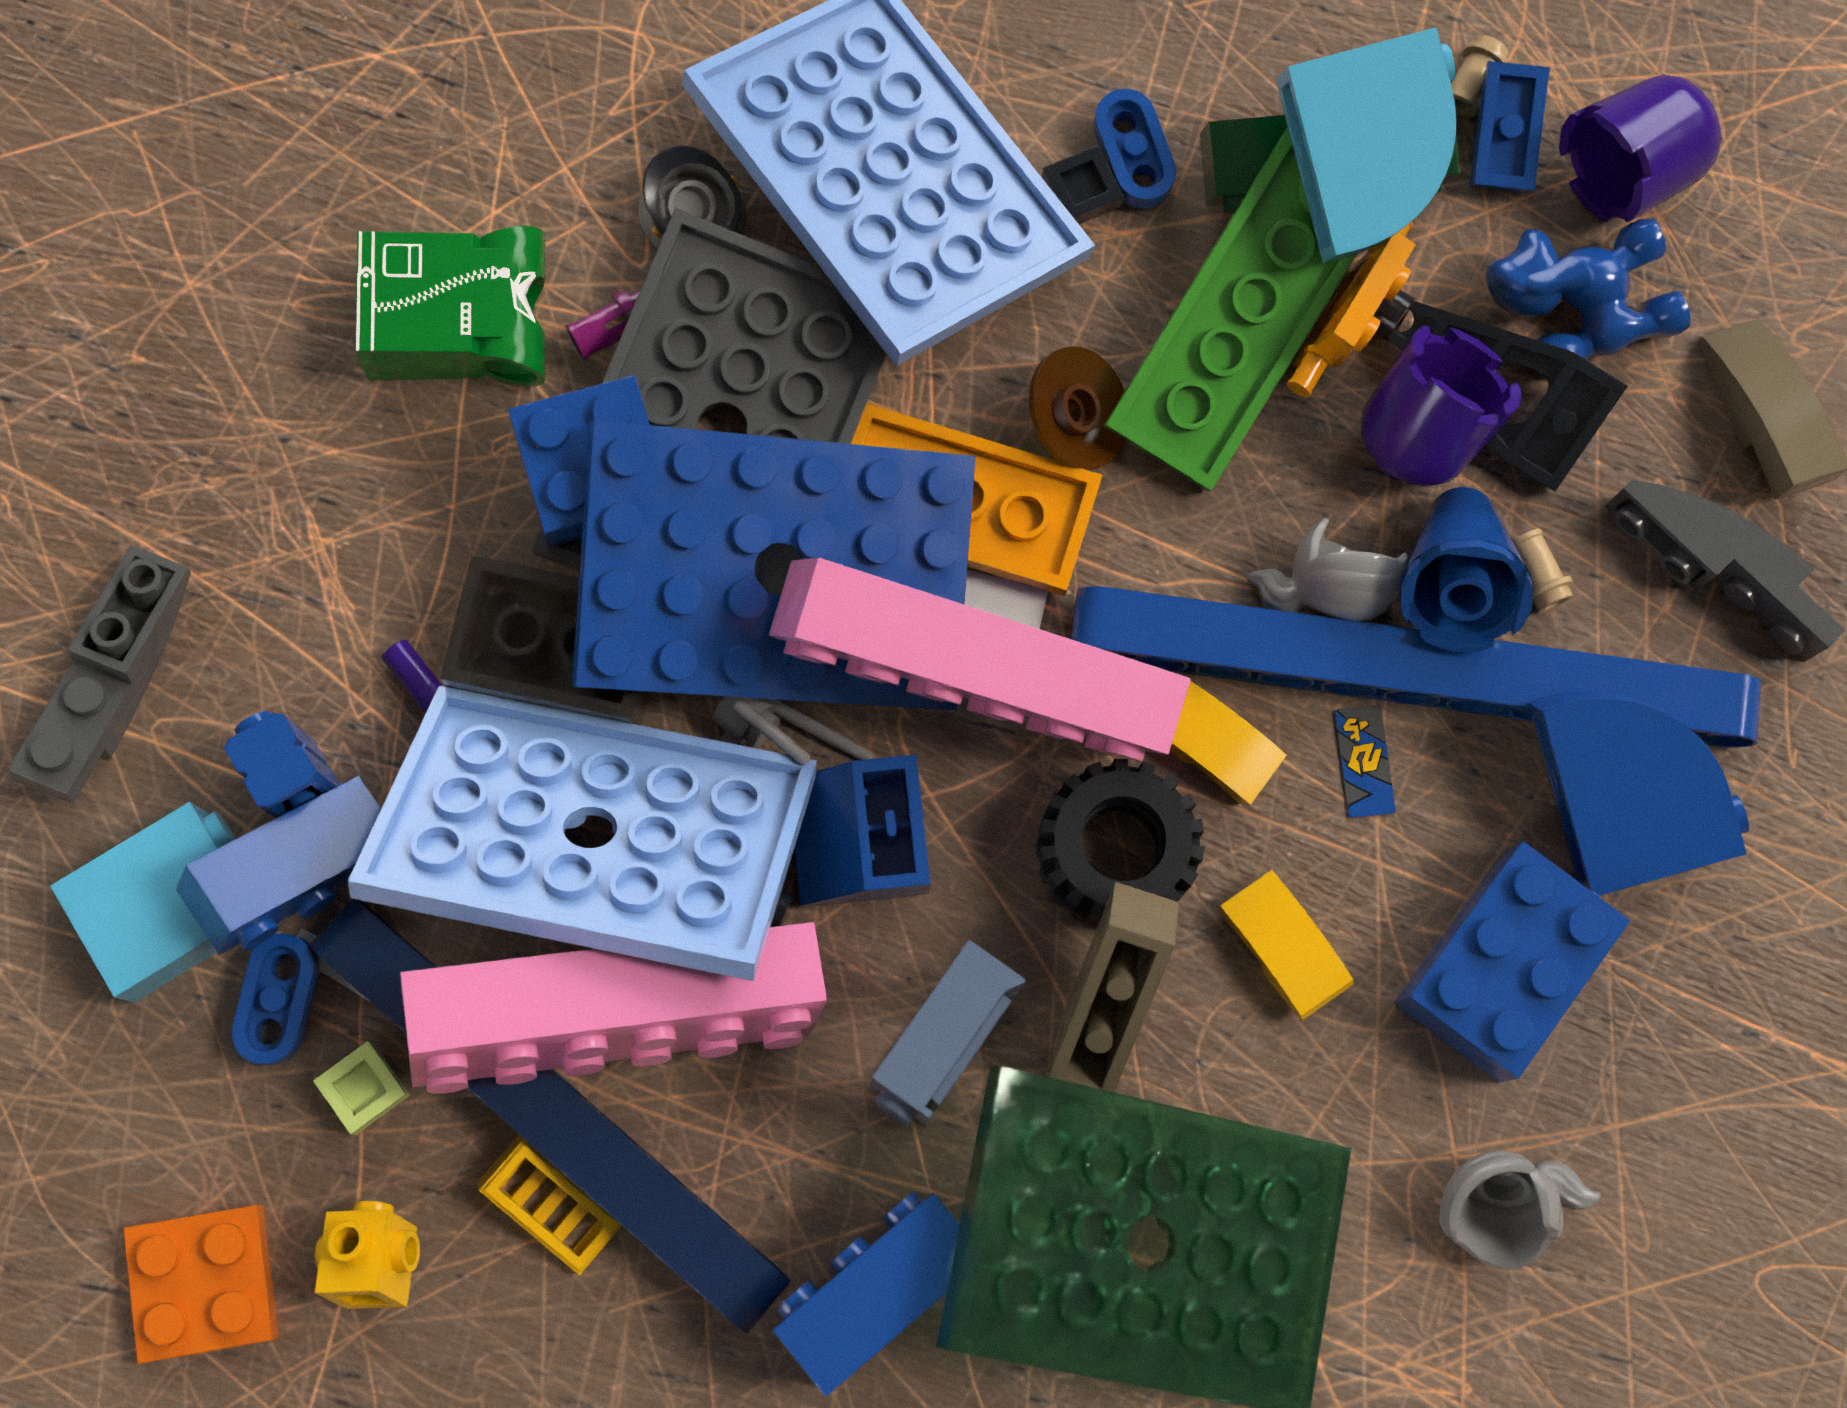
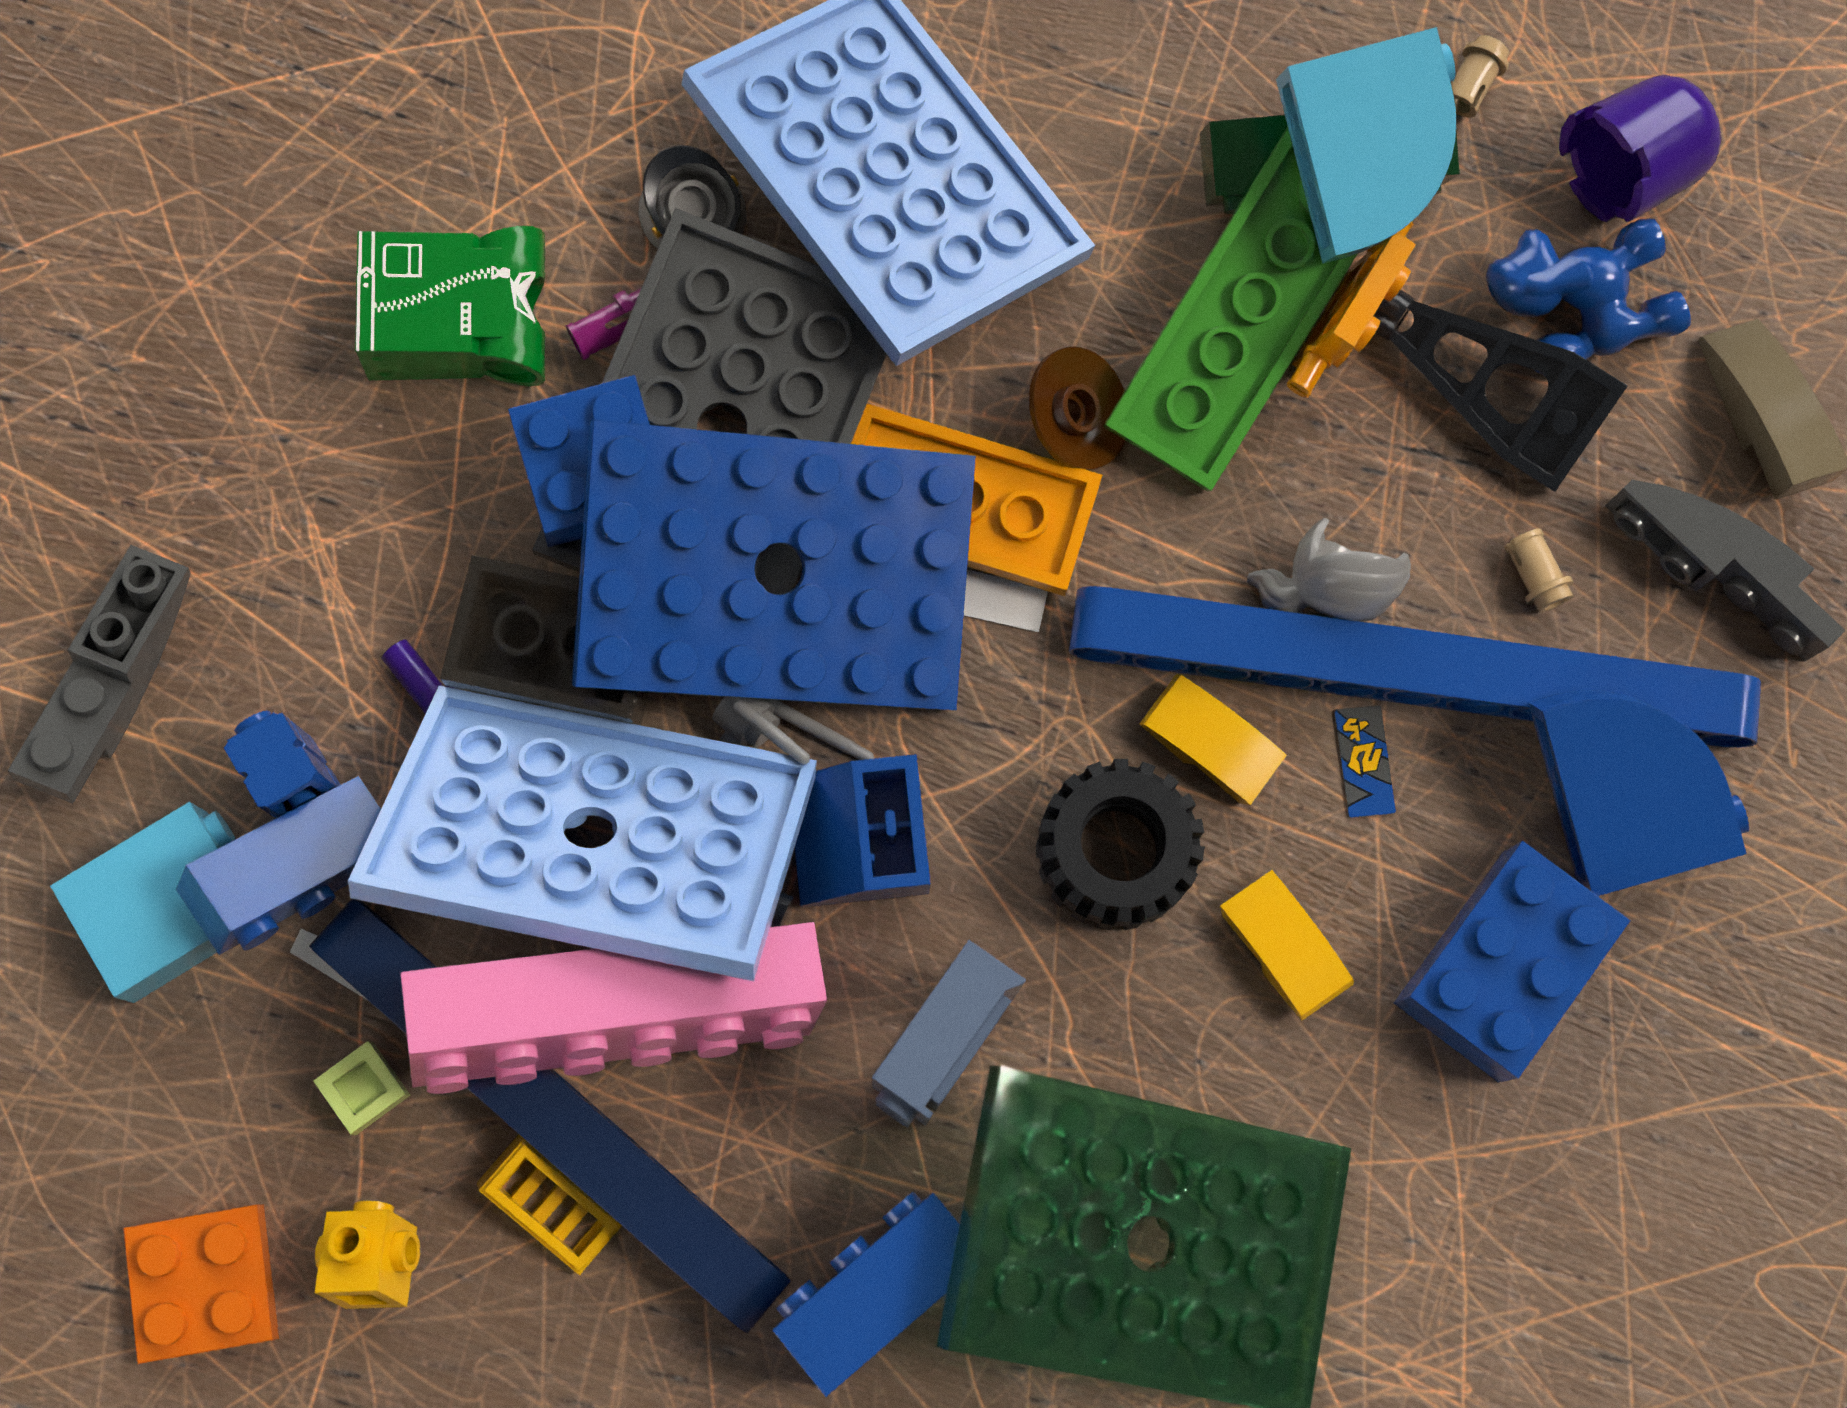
blue plate [232,933,320,1065] -> none
bright pink brick [768,557,1191,762] -> none
black plate [1042,145,1124,224] -> none
dark tan brick [1047,882,1179,1104] -> none
blue plate [1093,89,1176,209] -> none
dark purple cylinder [1361,326,1521,487] -> none
blue cone [1400,487,1533,652] -> none
light grey hair [1439,1150,1601,1269] -> none
blue plate [1469,61,1550,193] -> none

